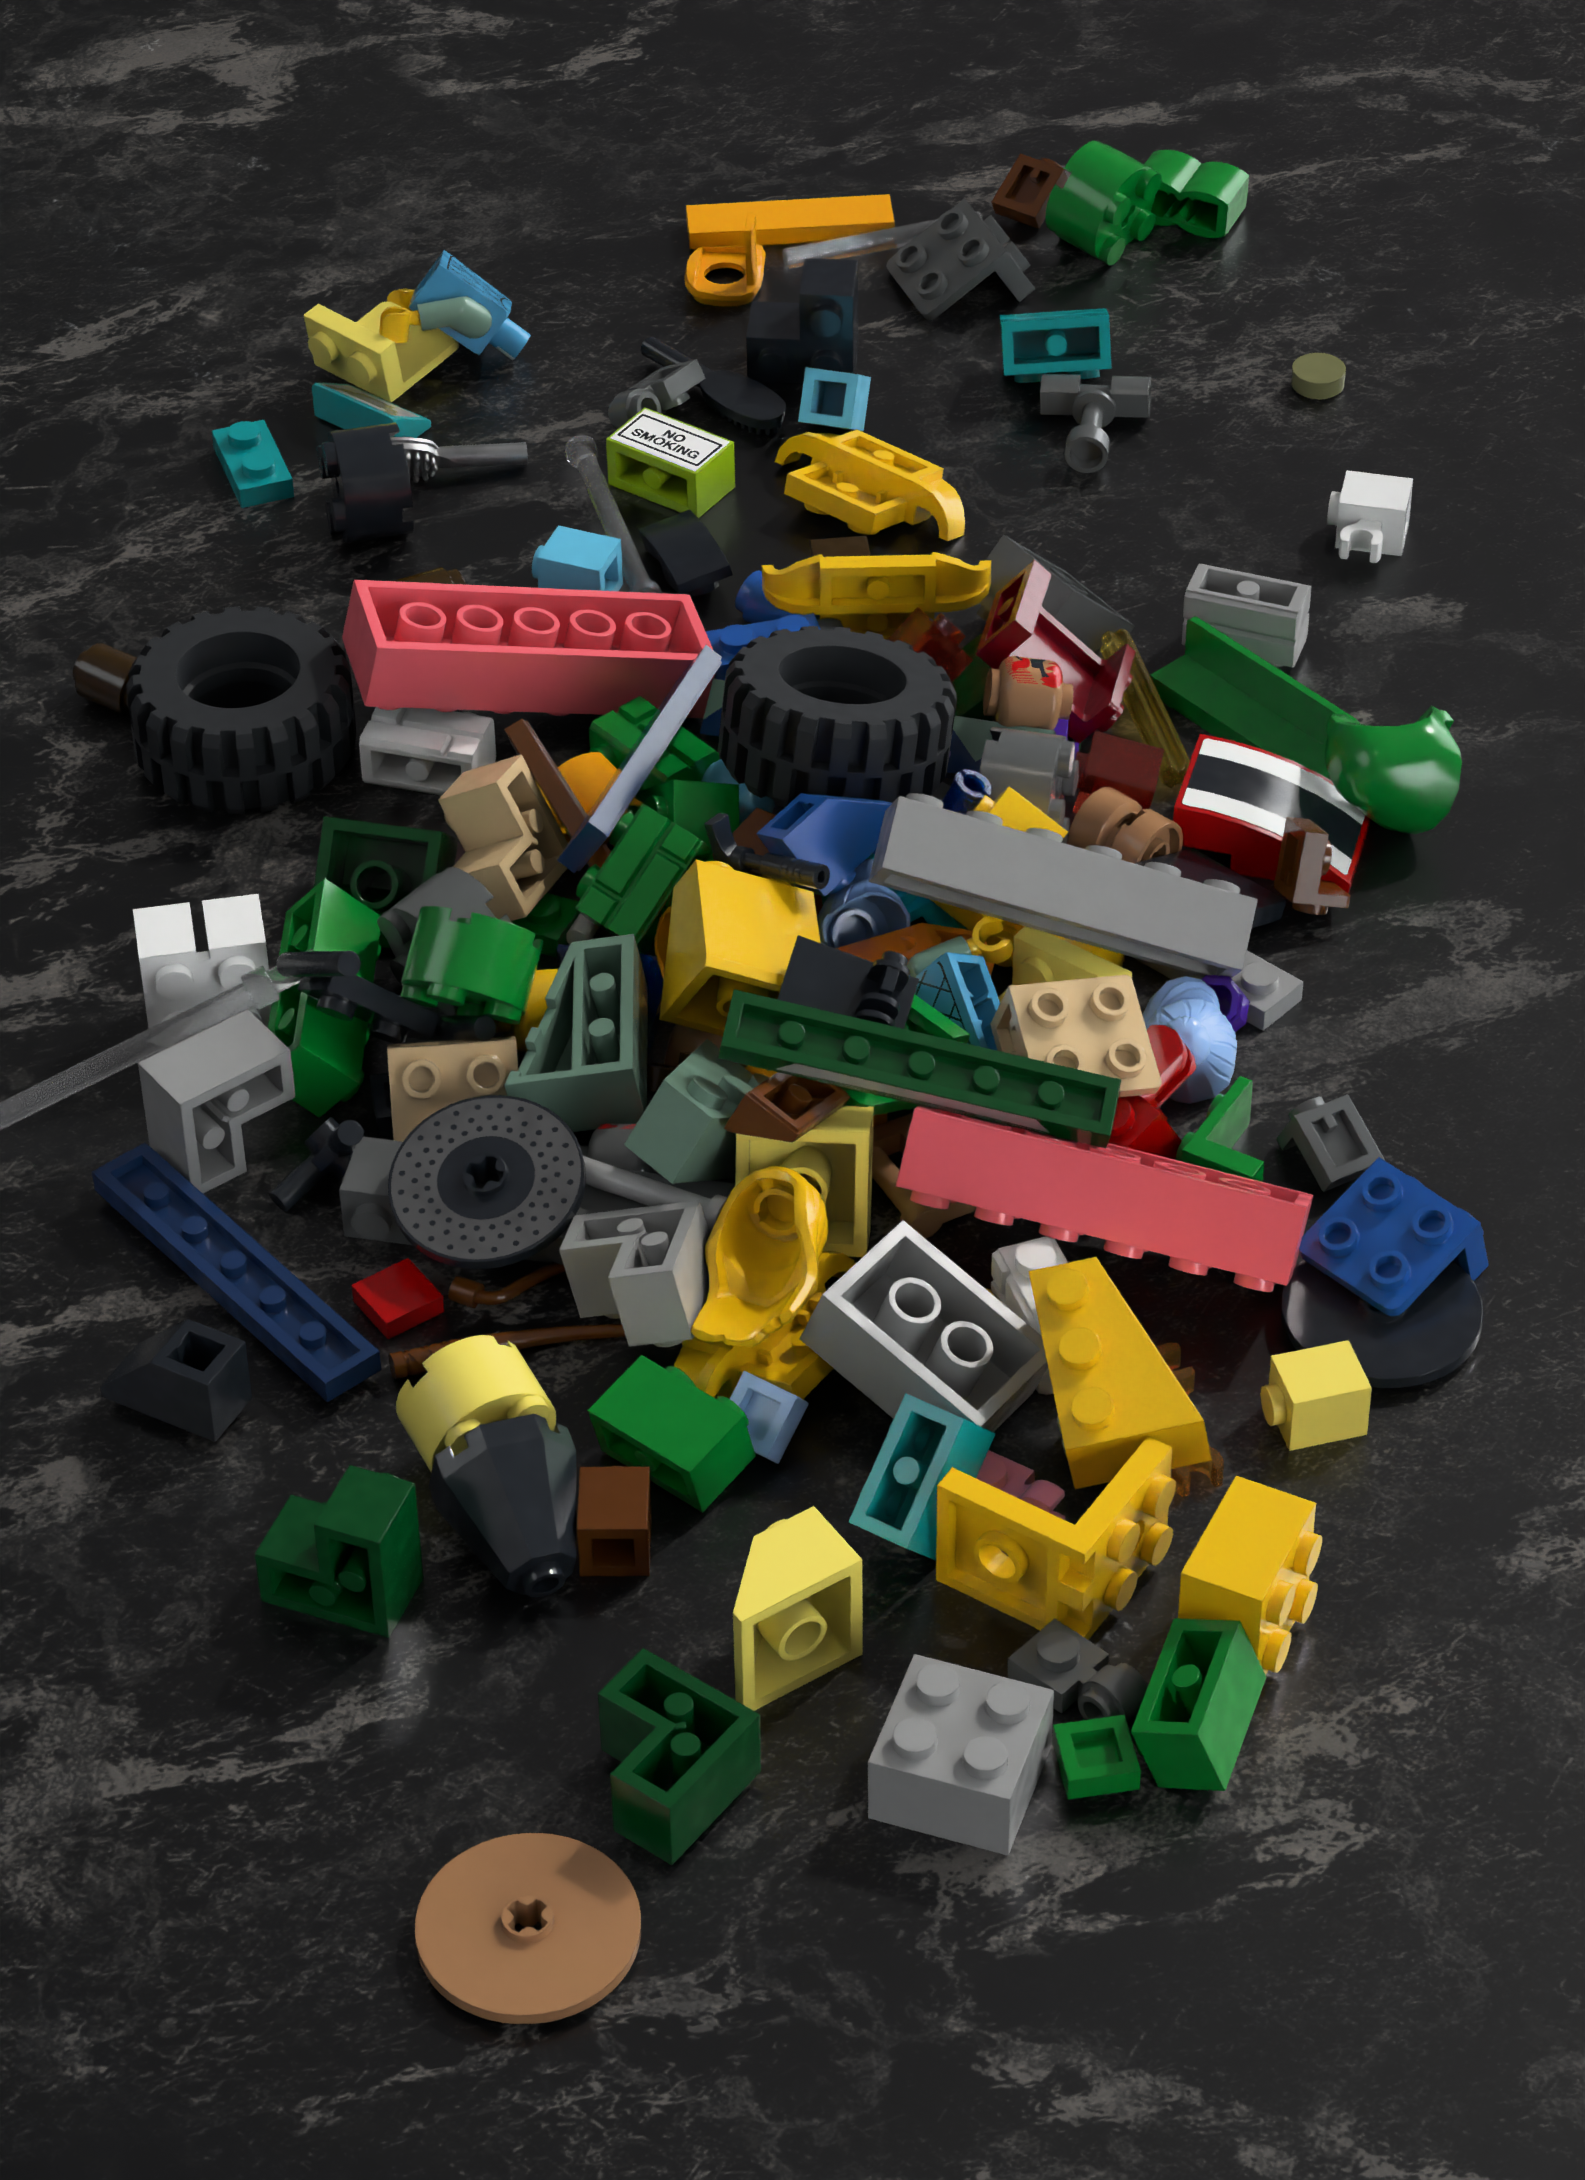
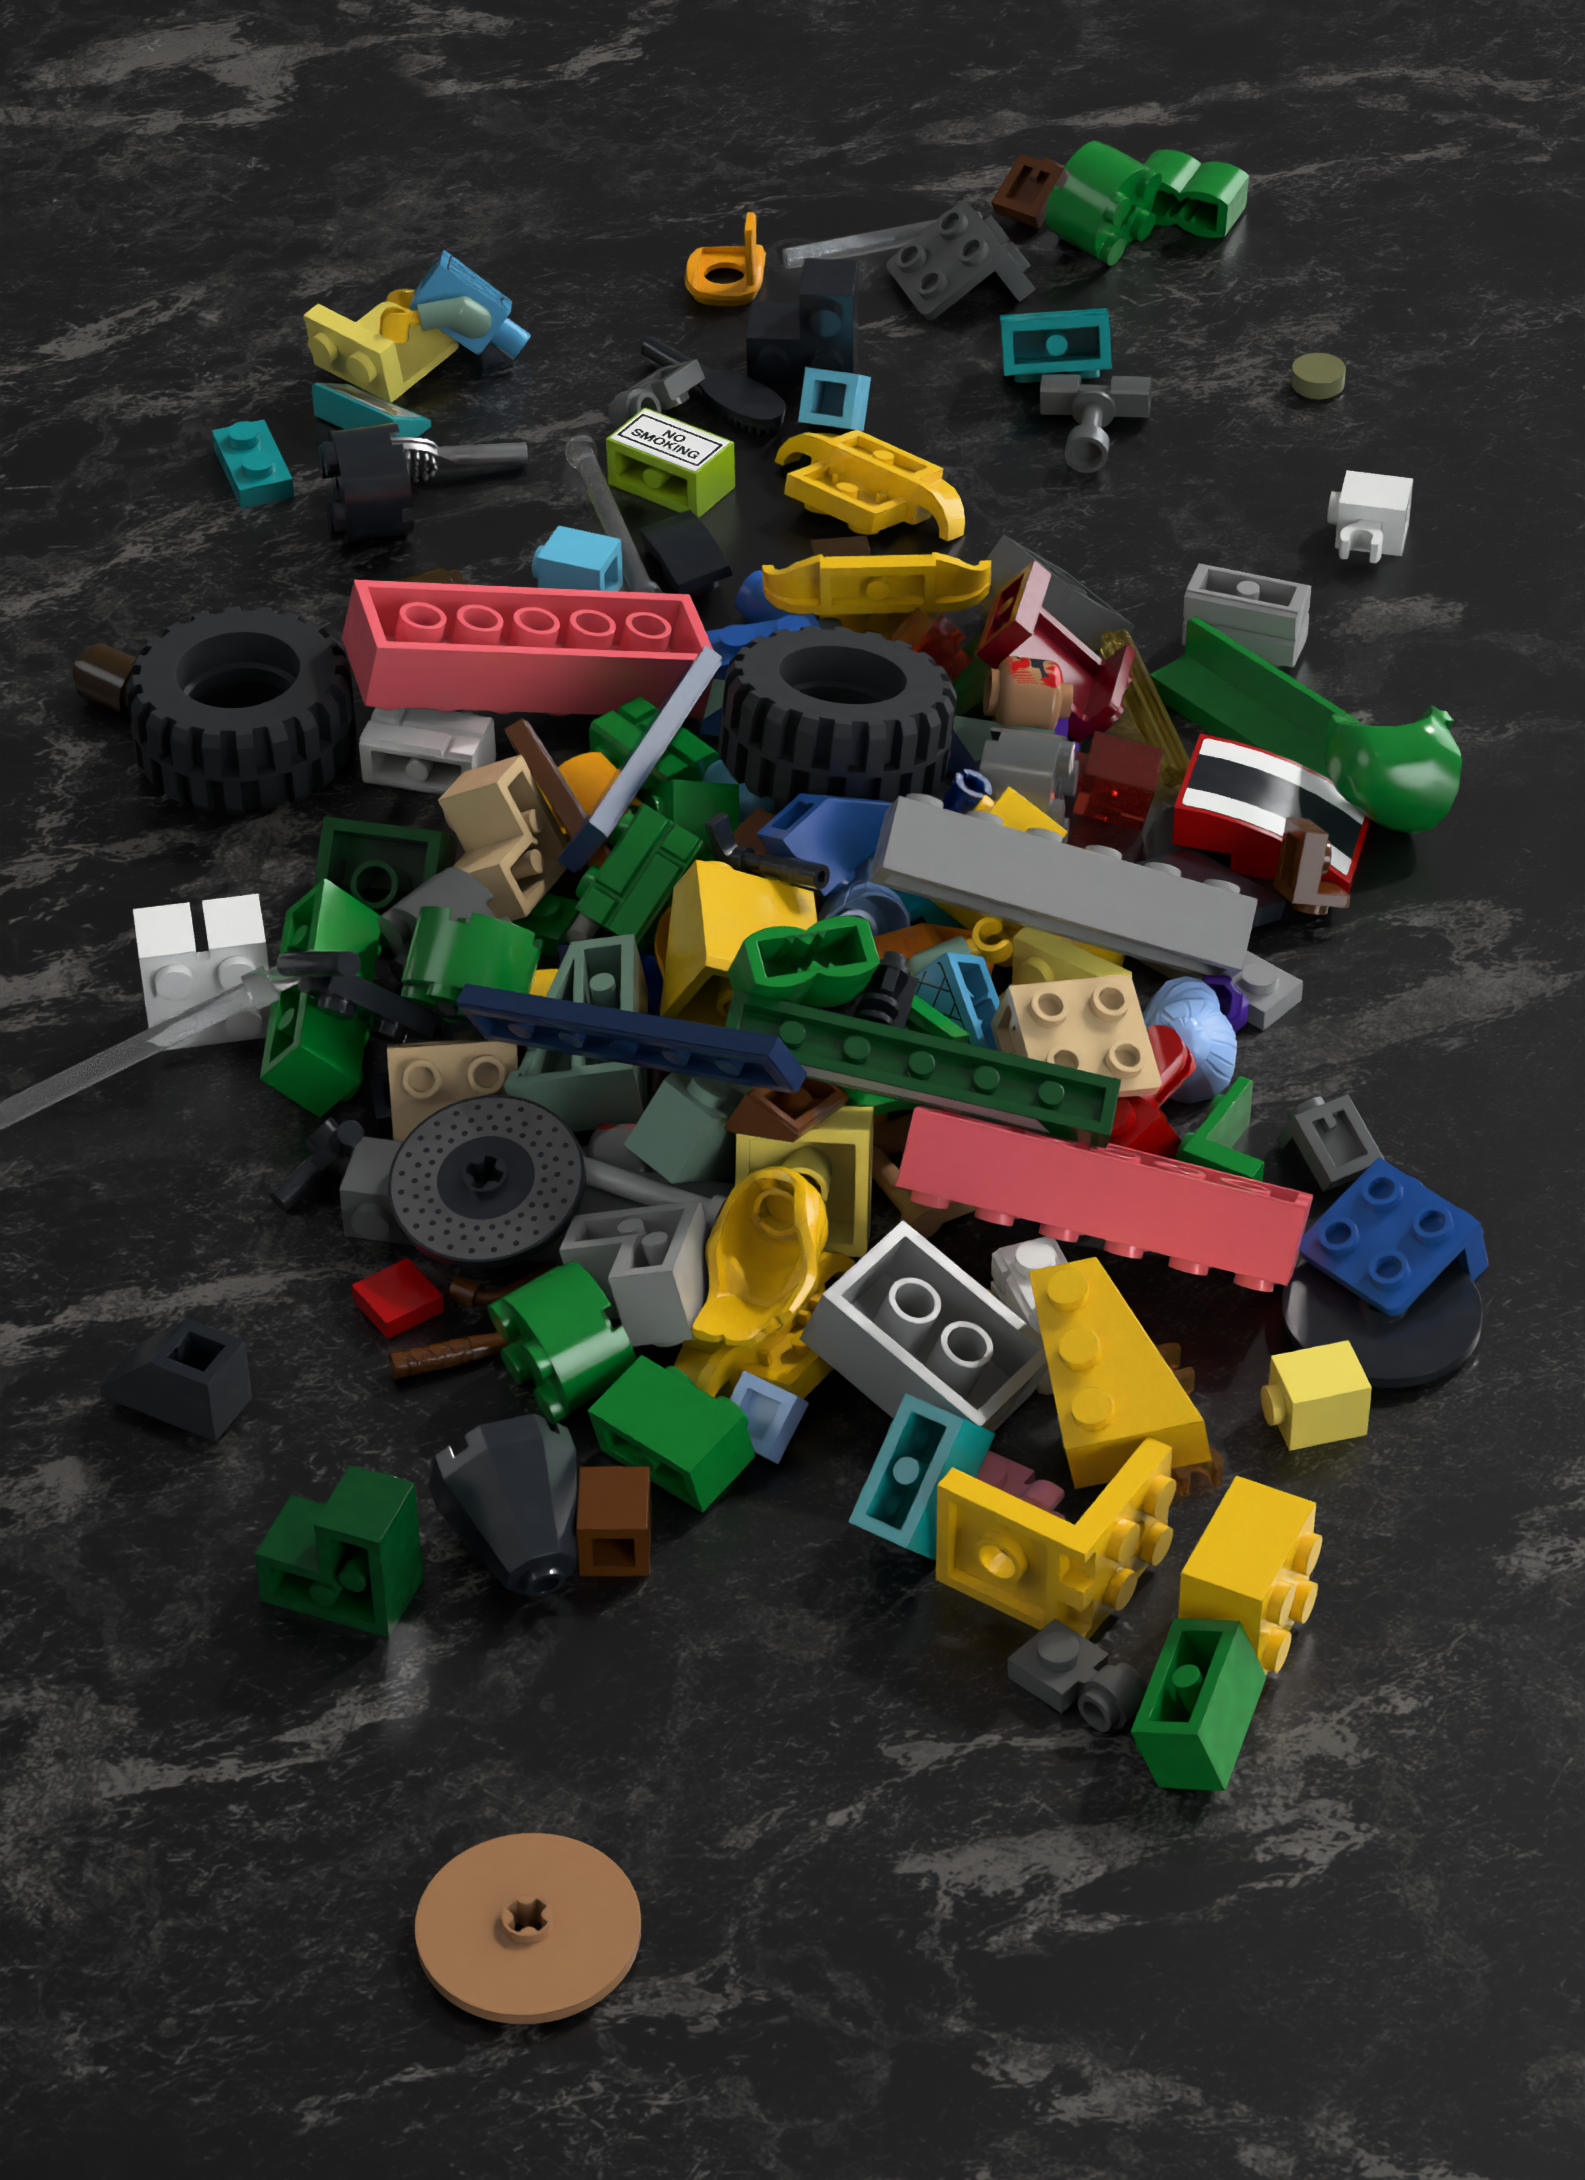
dark blue plate [92,1142,381,1402] -> none
light grey brick [138,1009,295,1194] -> none
light yellow brick [396,1335,556,1472] -> none
dark green brick [598,1648,761,1865] -> none
light orange tile [686,194,895,249] -> none
light yellow slope [733,1506,863,1711] -> none
light grey brick [868,1654,1054,1856] -> none
green plate [1052,1714,1141,1800] -> none
medium nougat wheel [1068,787,1183,863] -> none
none -> dark blue tile [456,984,807,1093]
none -> green brick [487,1261,636,1424]
none -> green brick [727,916,880,1007]

